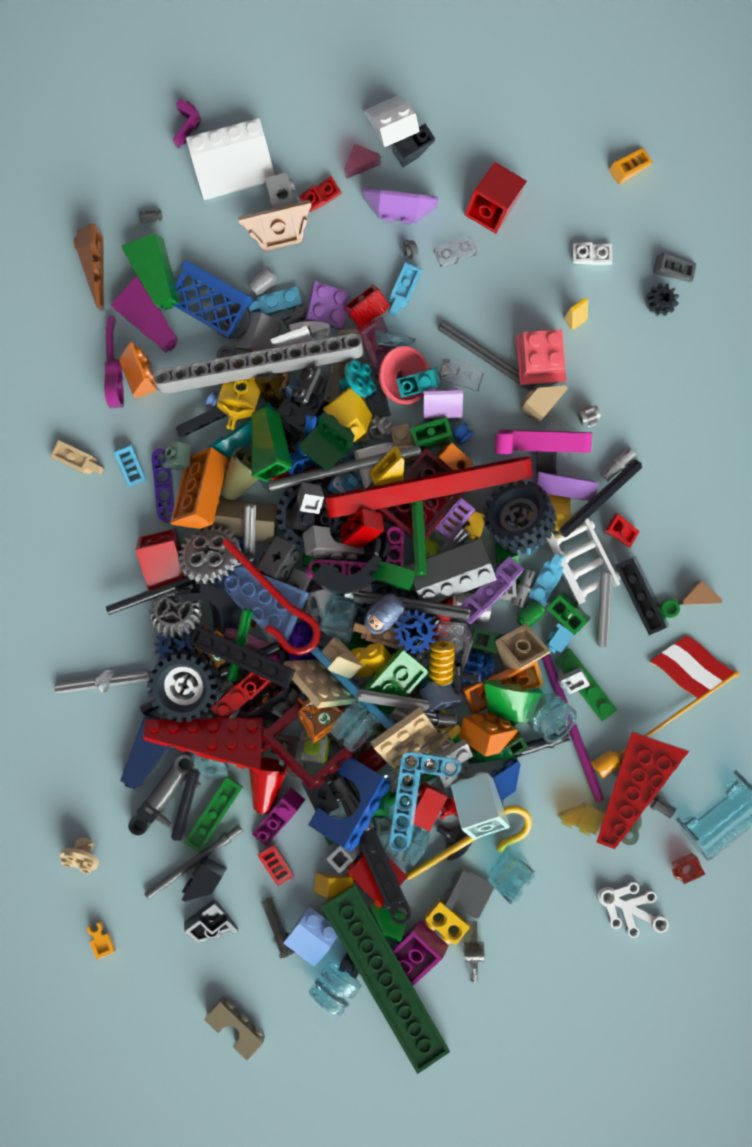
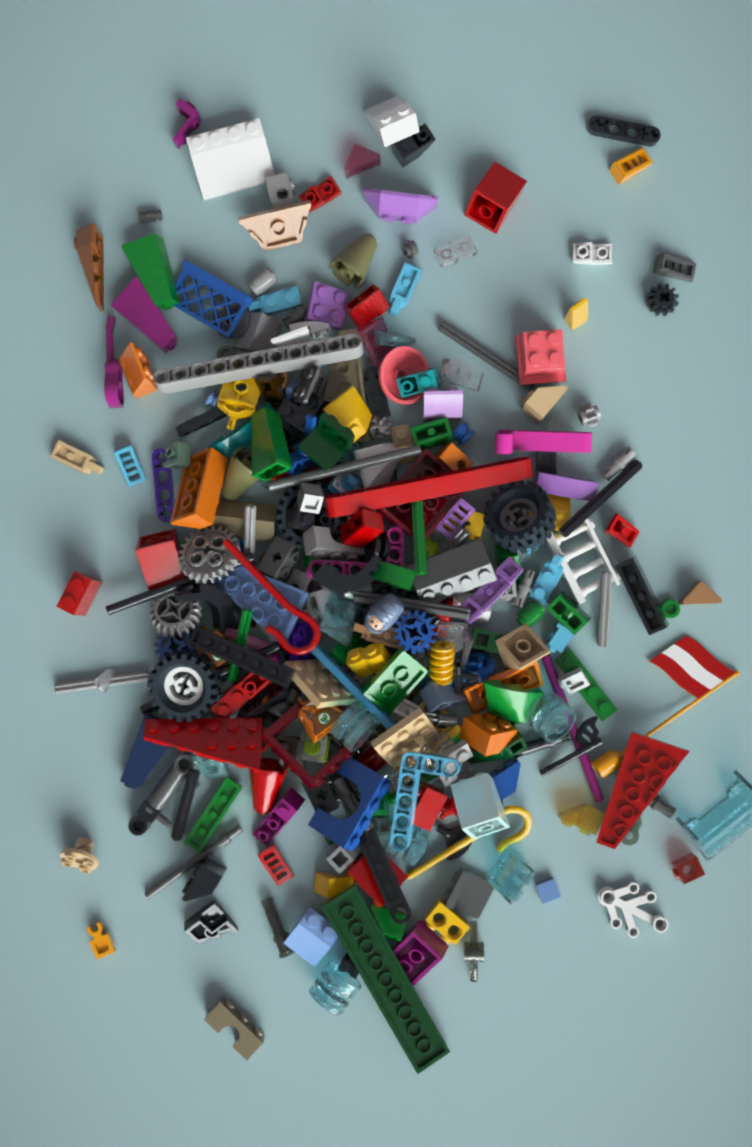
tan slope [322,637,363,679] -> none
teal plate [340,360,376,397] -> none
light grey axle [356,689,429,712] -> none
yellow slope [369,446,404,486] -> none
none -> red brick [56,571,103,616]
none -> olive cone [329,234,377,288]
none -> medium blue tile [535,877,561,904]
none -> black piece [539,716,604,777]
none -> black beam [587,115,661,147]

